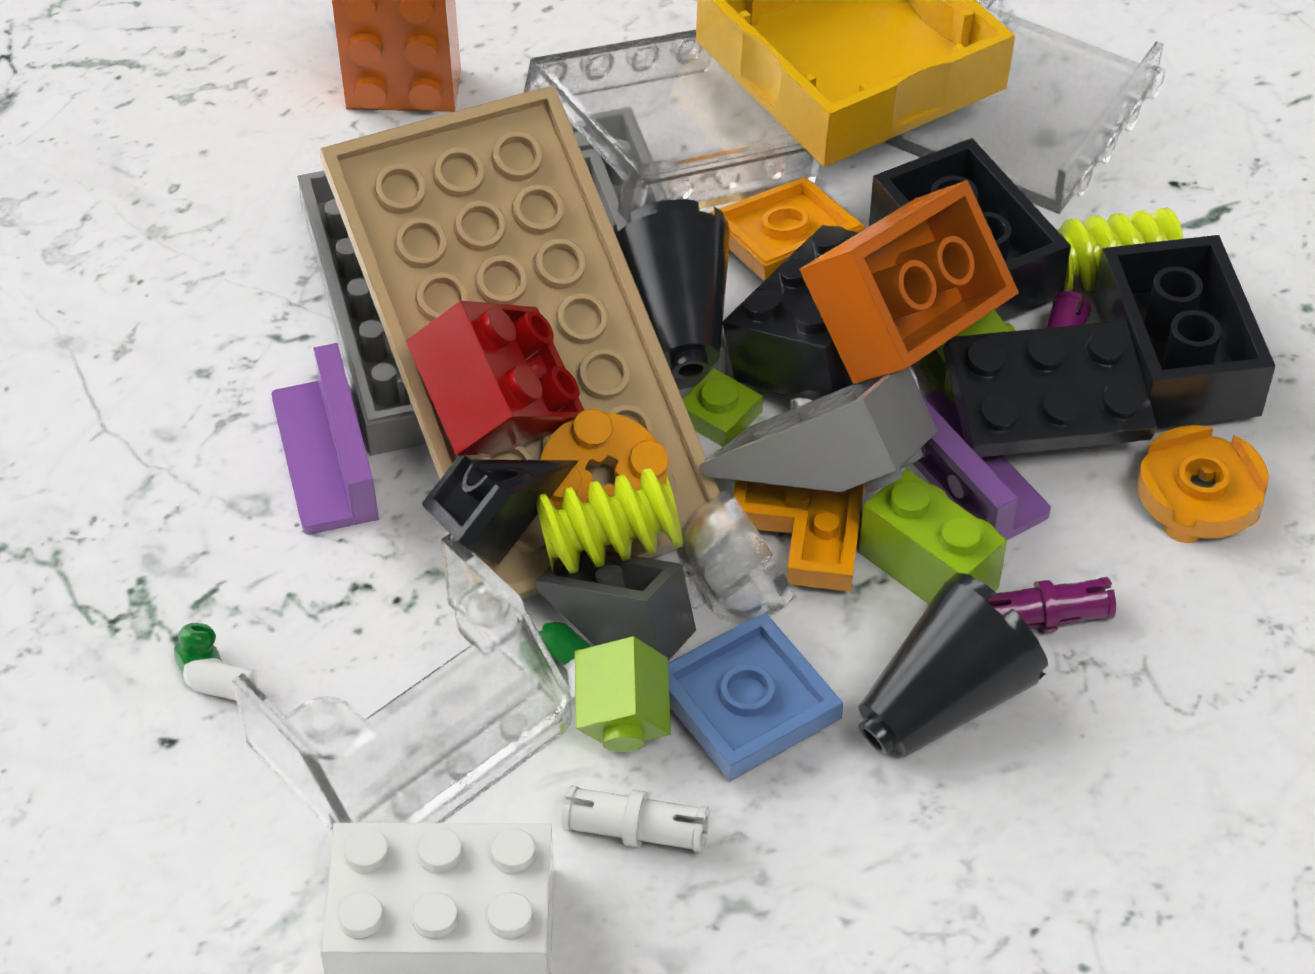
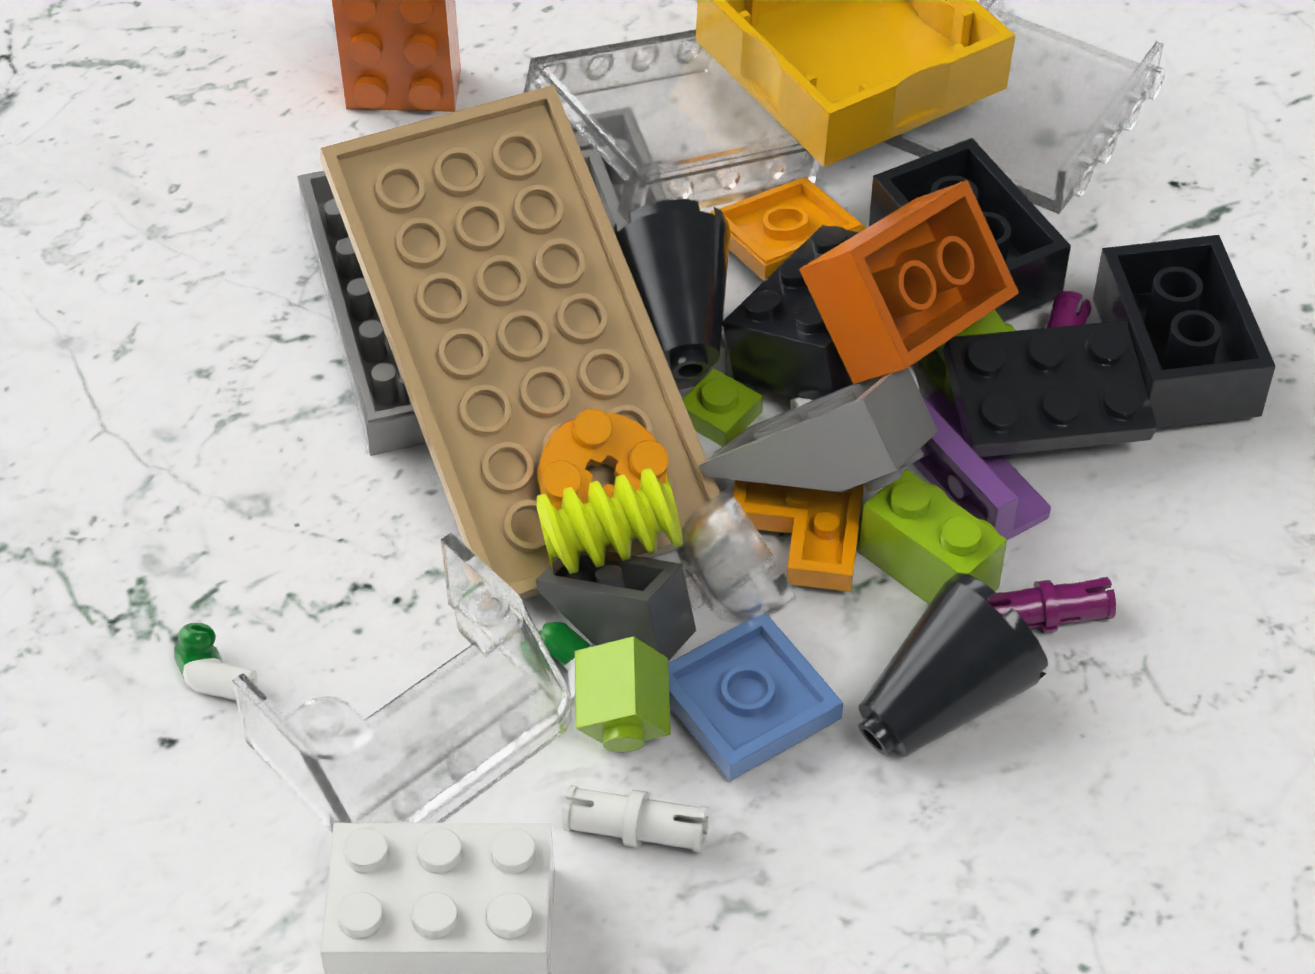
medium lavender panel [271,343,379,535] -> none
red slope [406,301,584,455] -> none
black slope [422,455,578,565] -> none
neon yellow piece [1056,207,1184,291] -> none
light orange plate [1137,425,1269,543] -> none

